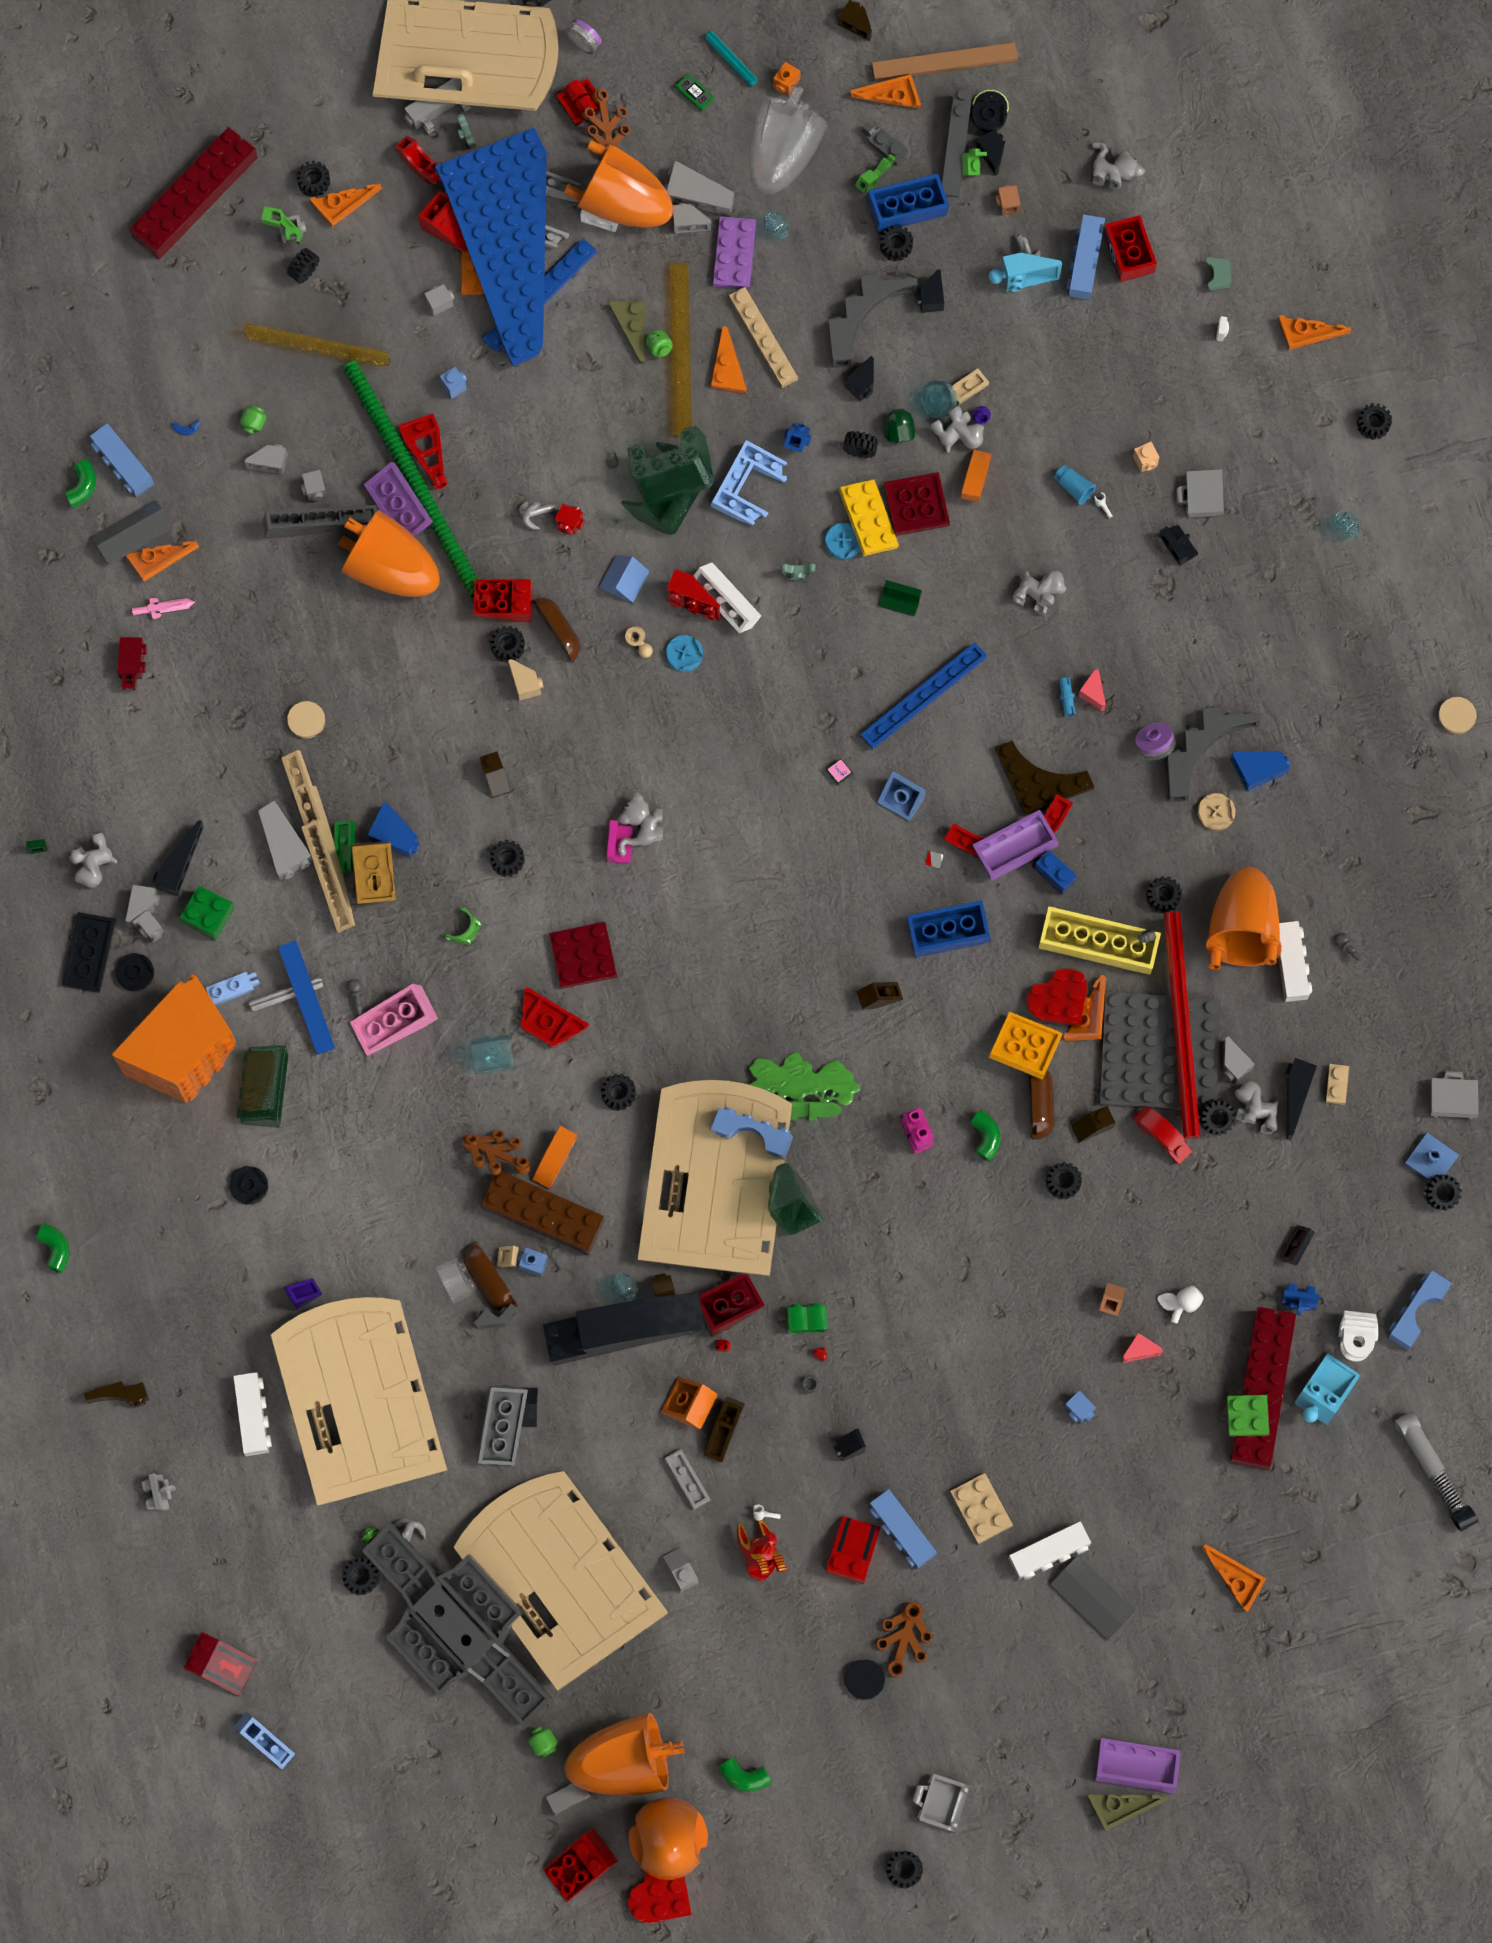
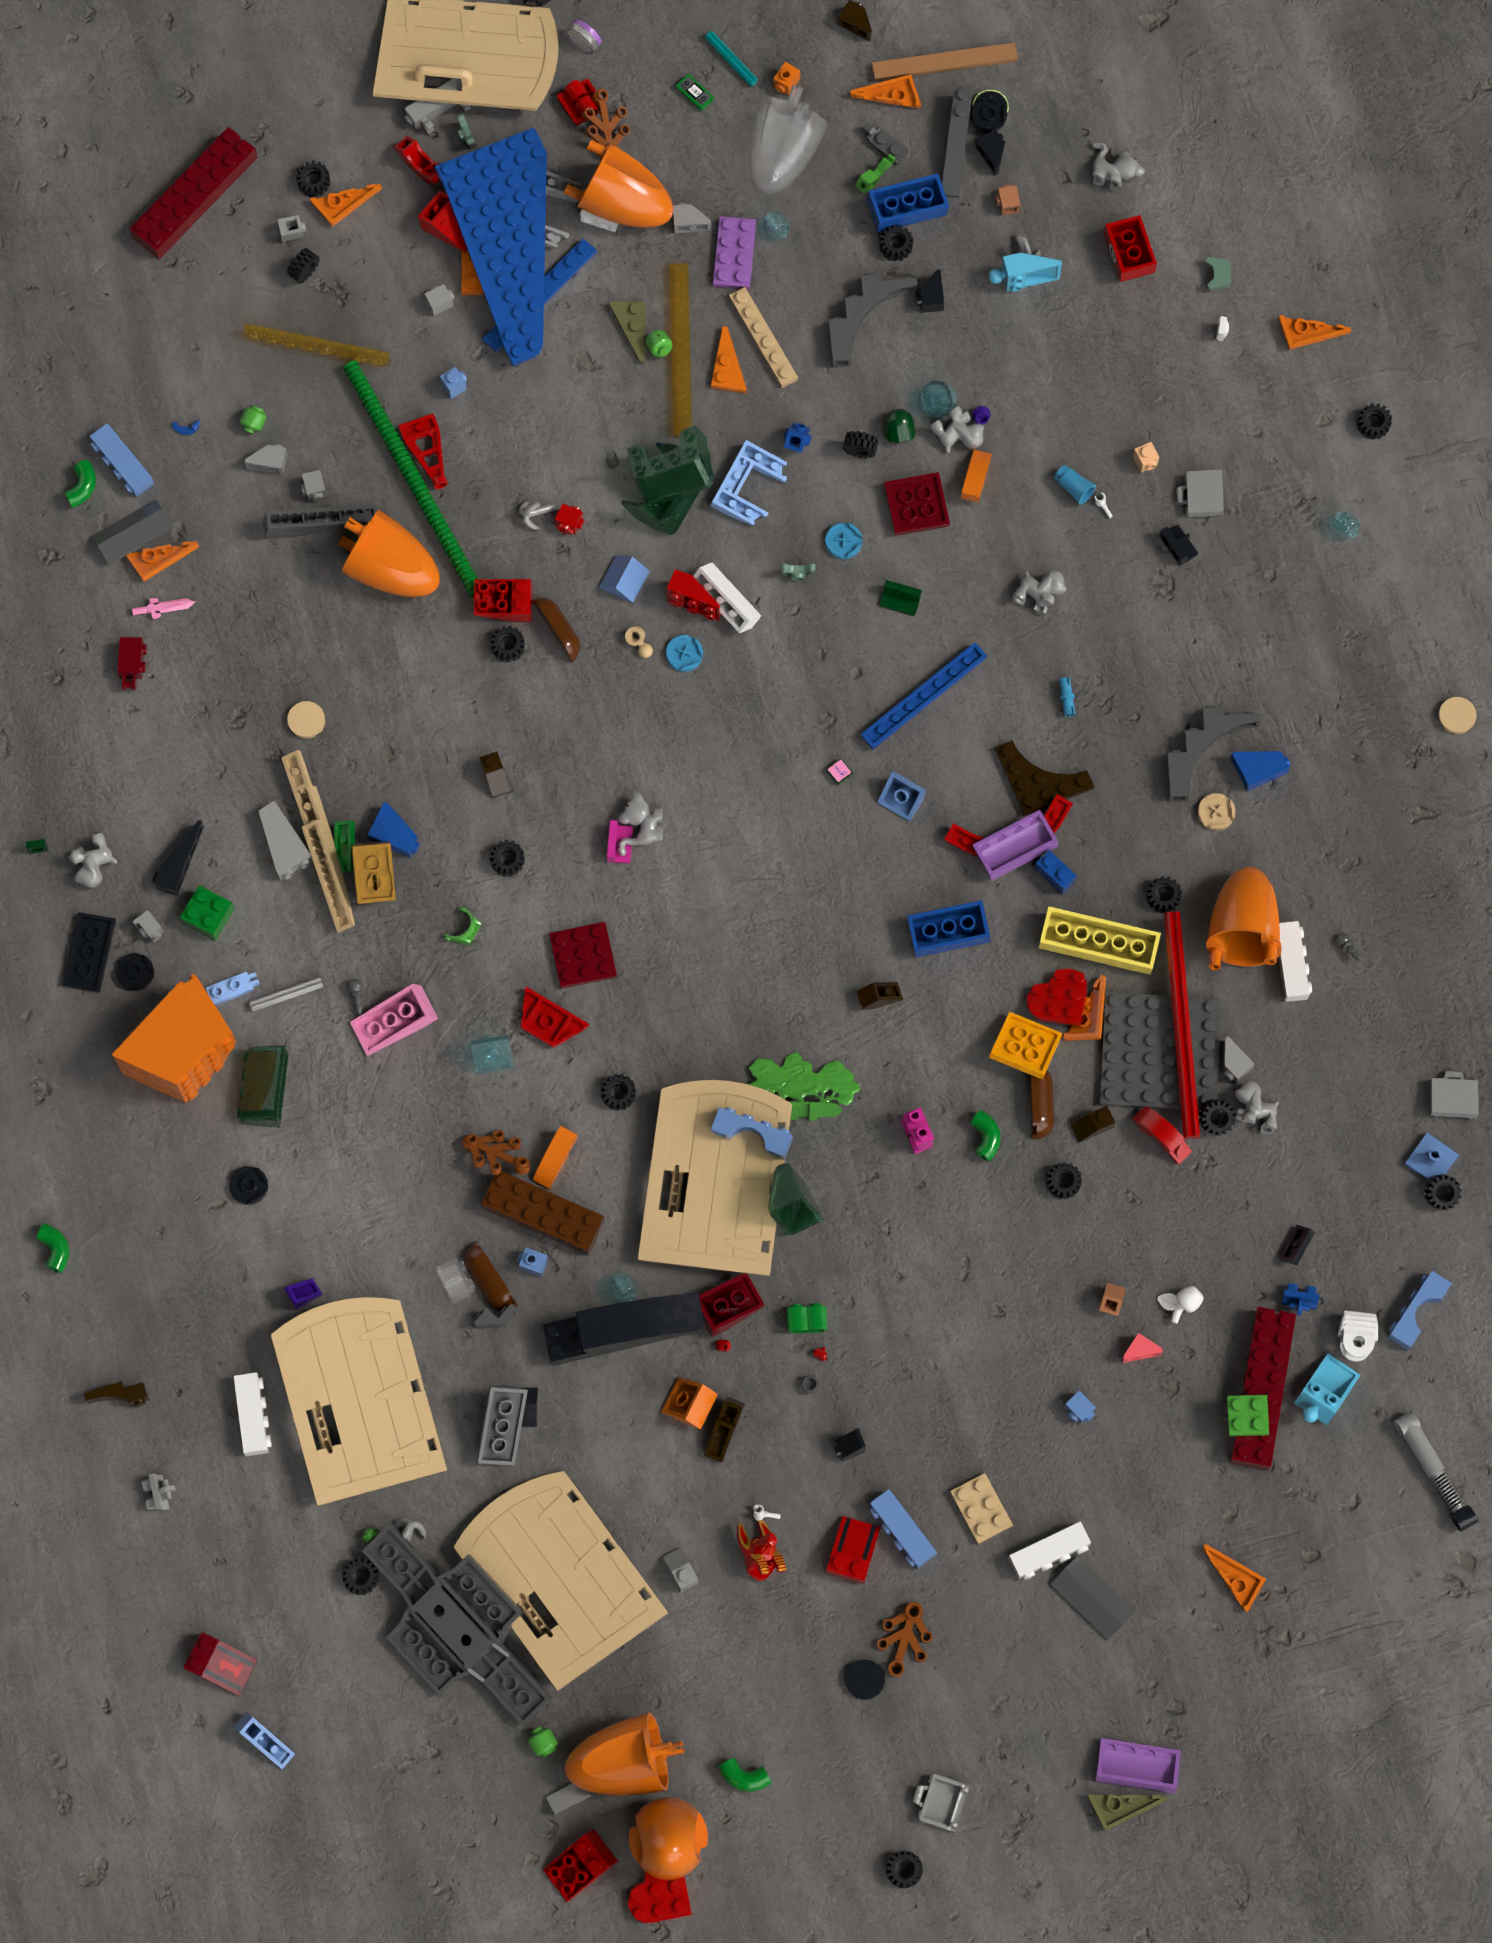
light grey slope [126,885,160,927] -> none
bright green piece [261,206,302,244] -> none
blue tile [278,940,335,1055] -> none
medium lavender plate [364,462,433,536] -> none
tan plate [497,1246,519,1268] -> none
tan slope [508,659,543,701] -> none
dark brown slope [651,1273,675,1297] -> none
light grey tile [664,1449,711,1510] -> none
light grey slope [665,161,734,217] -> none
yellow plate [839,480,899,556] -> none
black slope [845,356,874,401] -> none
light grey sticker [925,851,943,868] -> none
tan plate [948,369,989,405] -> none
bright green bracket [962,149,987,176] -> none
medium blue wedge [1066,214,1105,300] -> none
coral slope [1079,669,1106,711] -> none
medium lavender piece [1136,722,1176,760] -> none
dark grey piece [1137,929,1155,943] -> none
black slope [1286,1058,1317,1141] -> none
tan plate [1325,1064,1349,1105] -> none

